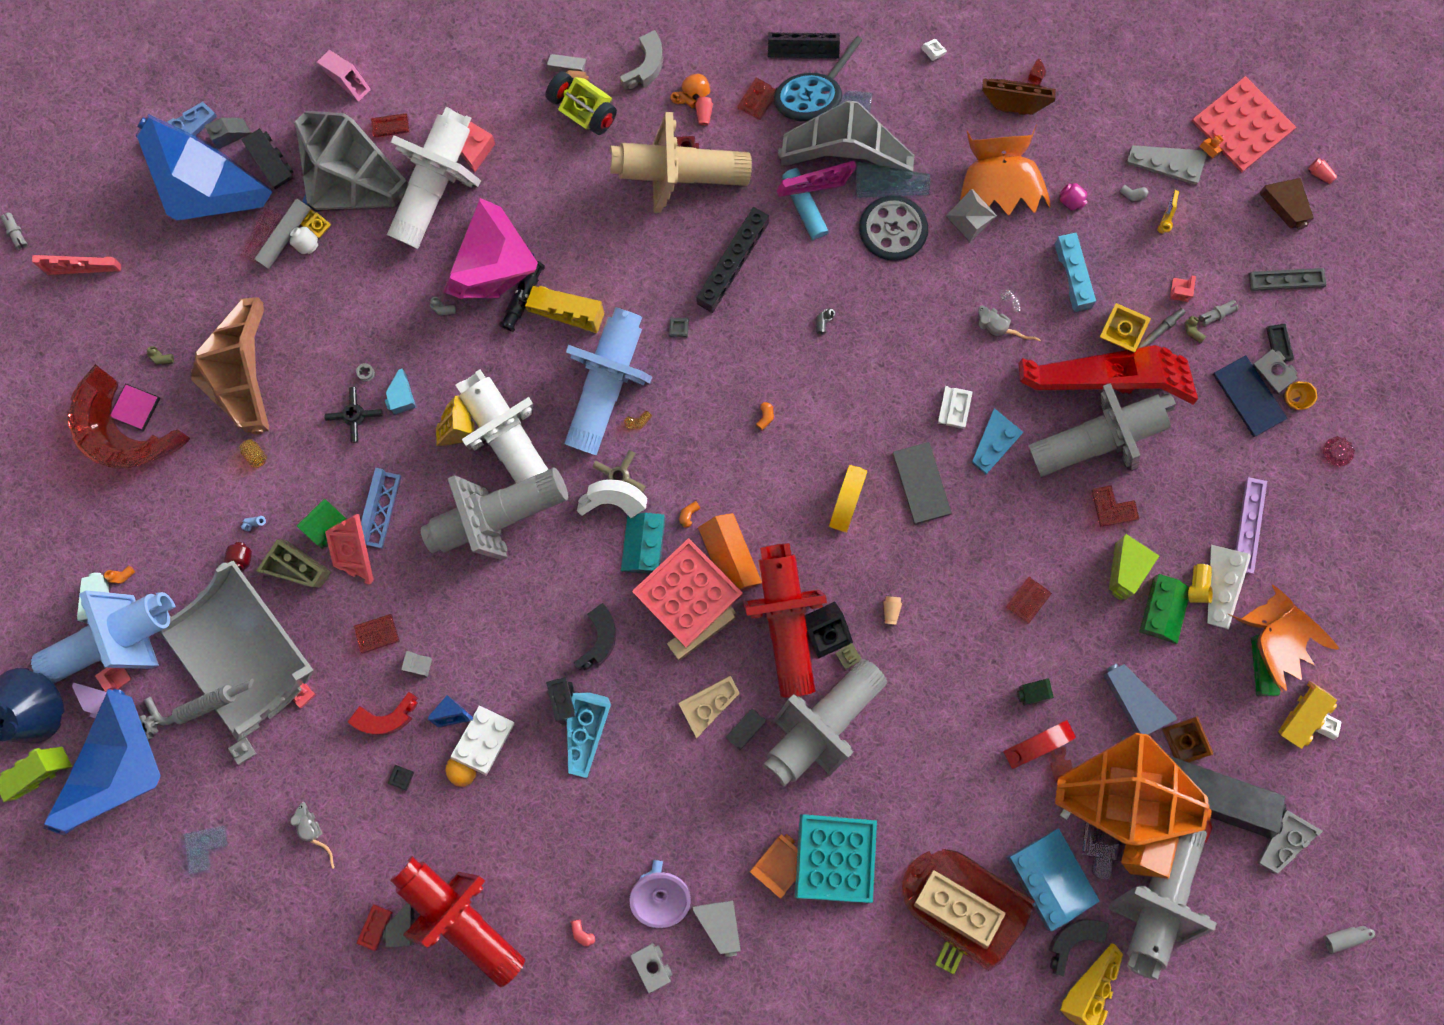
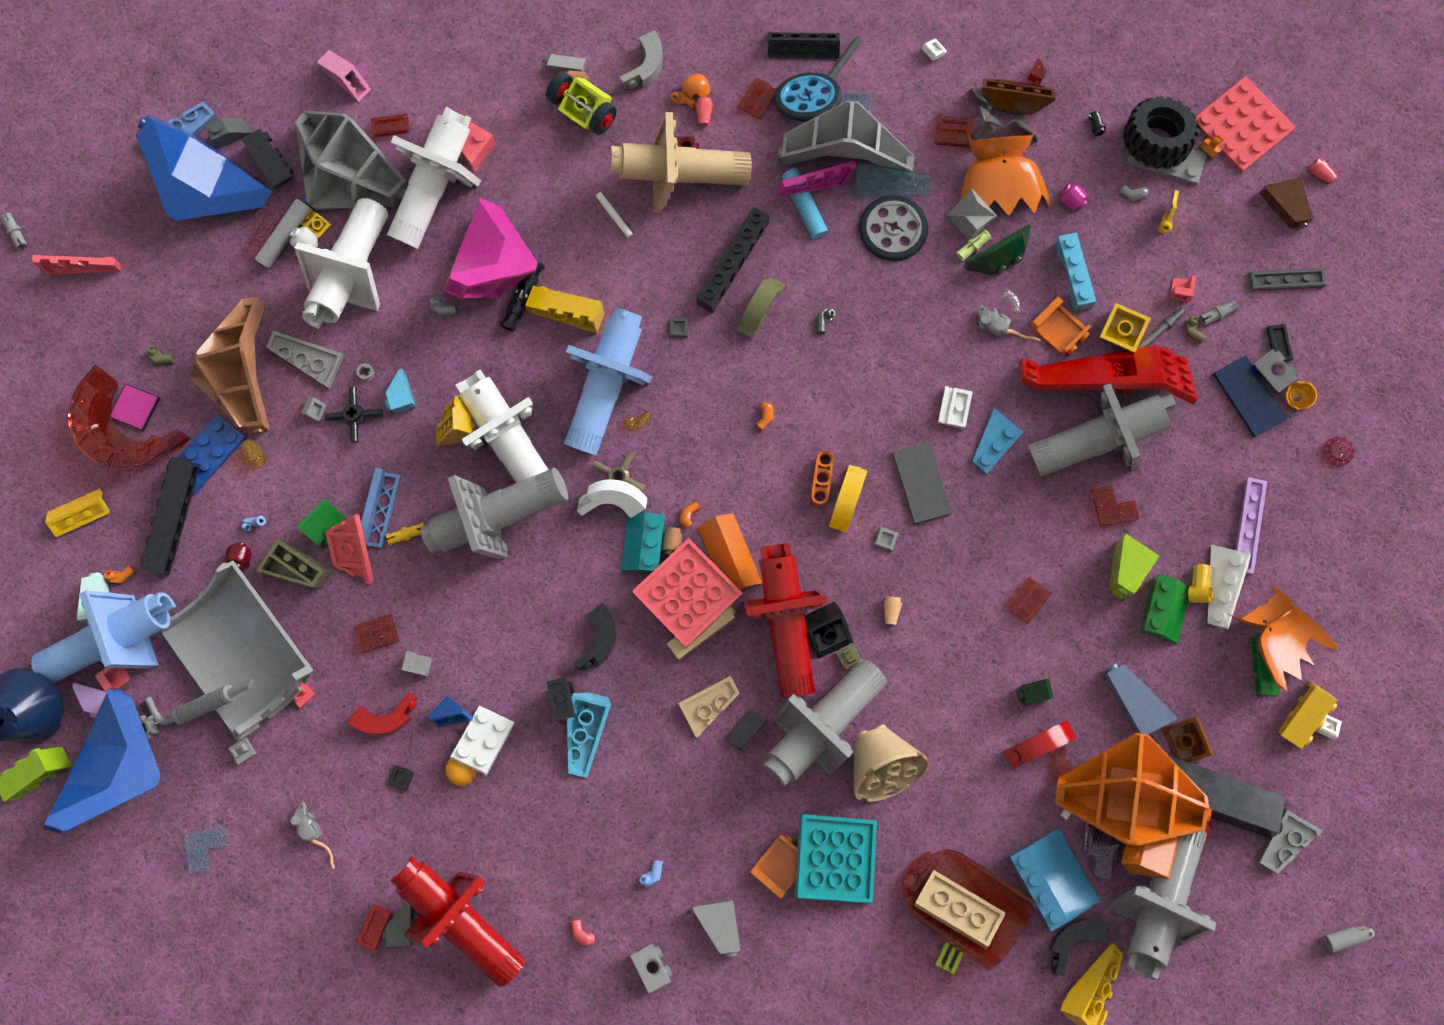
lavender dish [630,872,691,928] -> none
none -> yellow panel [46,489,110,537]
none -> black brick [140,457,201,575]
none -> blue plate [166,414,246,495]
none -> light grey wing [266,331,344,389]
none -> white piece [295,198,388,329]
none -> light grey tile [301,396,326,422]
none -> yellow pin [386,522,424,546]
none -> white bar [596,192,633,238]
none -> nougat brick [661,527,682,556]
none -> olive arch [737,277,786,338]
none -> orange beam [811,450,834,508]
none -> tan cone [853,725,929,802]
none -> light grey tile [874,527,899,551]
none -> clear red plate [934,113,974,148]
none -> yellowish green pin [956,229,992,262]
none -> dark green wedge [964,224,1031,275]
none -> dark grey plant [968,88,1038,142]
none -> orange panel [1030,296,1091,357]
none -> black pin [1088,111,1106,136]
none -> black tyre [1123,97,1199,169]

